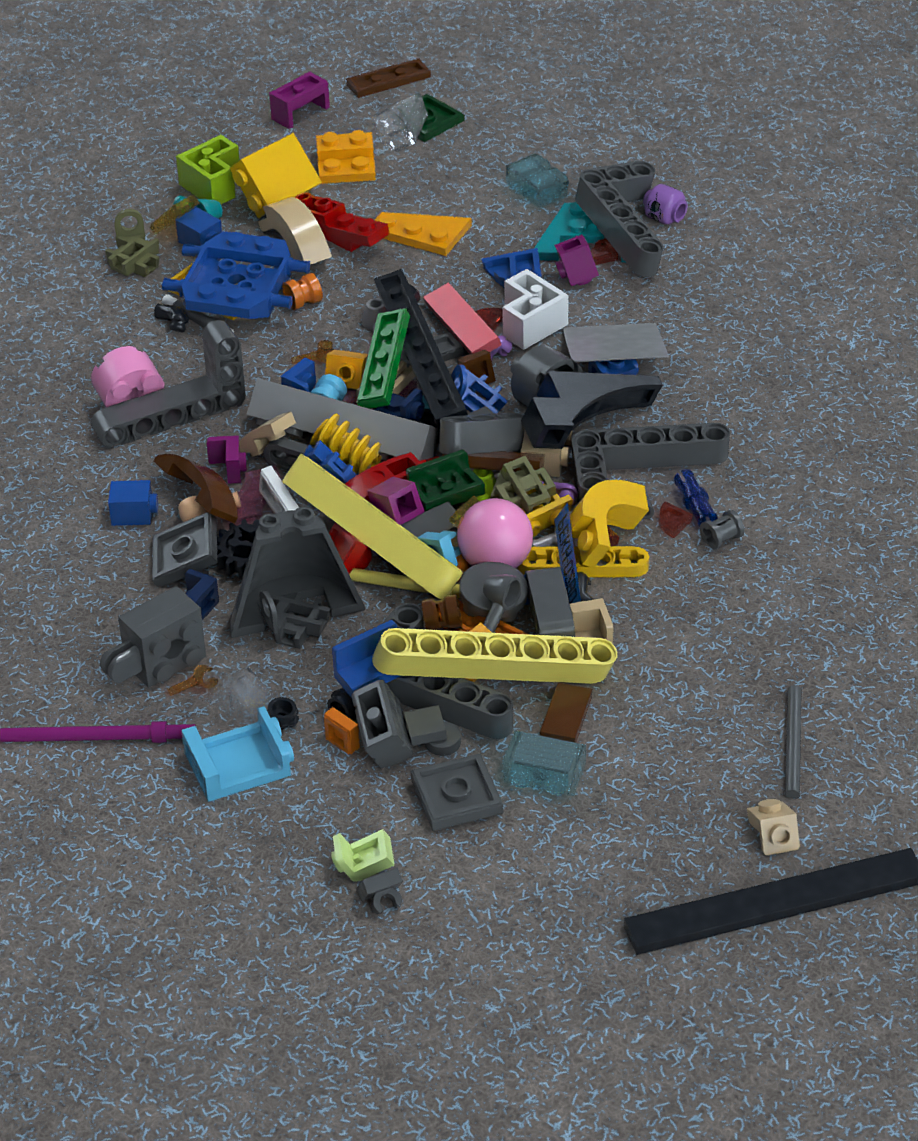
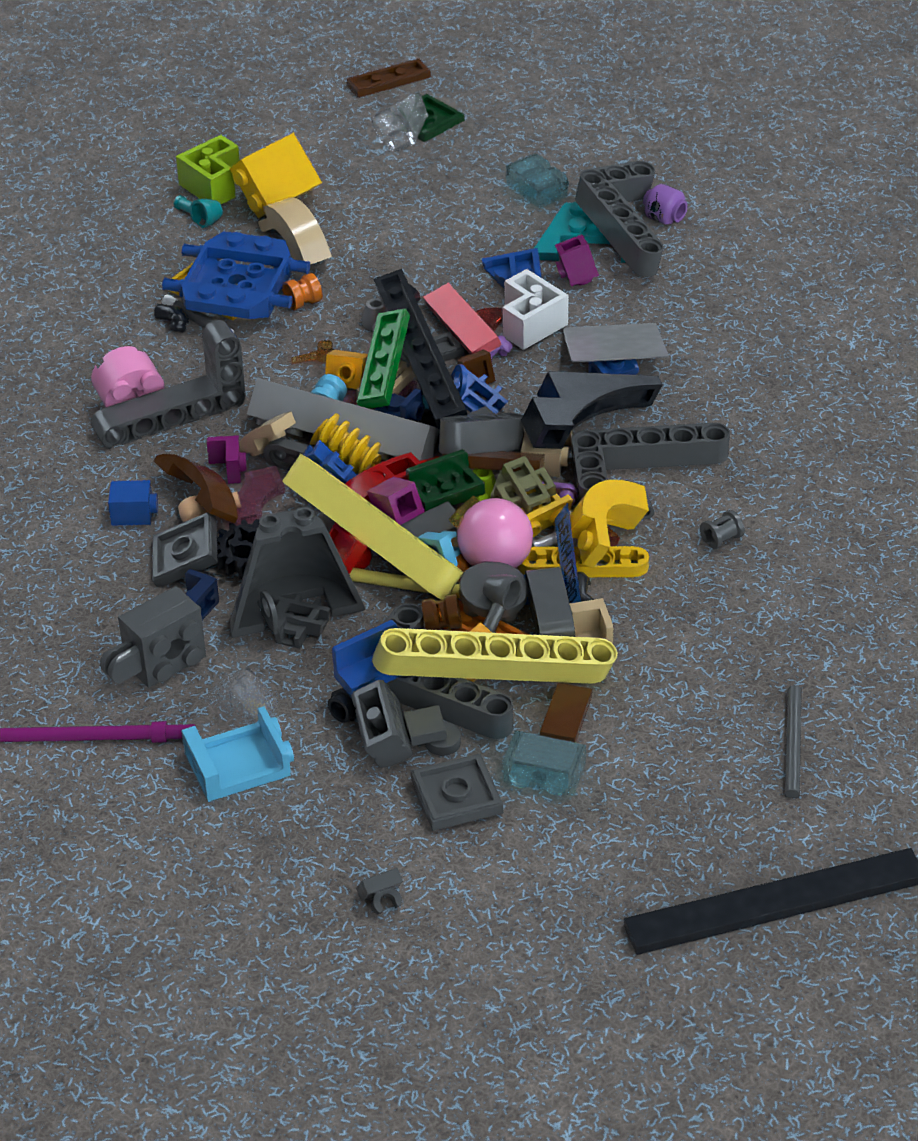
olive piece [105,209,159,277] -> none
clear yellow tile [150,195,200,234] -> none
clear orange hand [167,665,219,696] -> none
blue brick [176,207,222,246] -> none
white tile [259,466,299,514] -> none
black plate [267,697,299,730] -> none
magenta panel [269,71,330,129] -> none
blue bracket [281,358,316,392] -> none
red slope [295,193,390,252] -> none
light orange plate [316,130,376,184] -> none
orange tile [324,707,360,755] -> none
yellowish green bracket [331,829,395,882] -> none
light orange wing [375,212,472,256] -> none
dark grey brick [510,344,583,407] -> none
clear red tile [591,238,618,265] -> none
clear red tile [659,501,693,538] -> none
clear blue pin [673,469,718,527] -> none
tan bracket [747,799,800,856] -> none

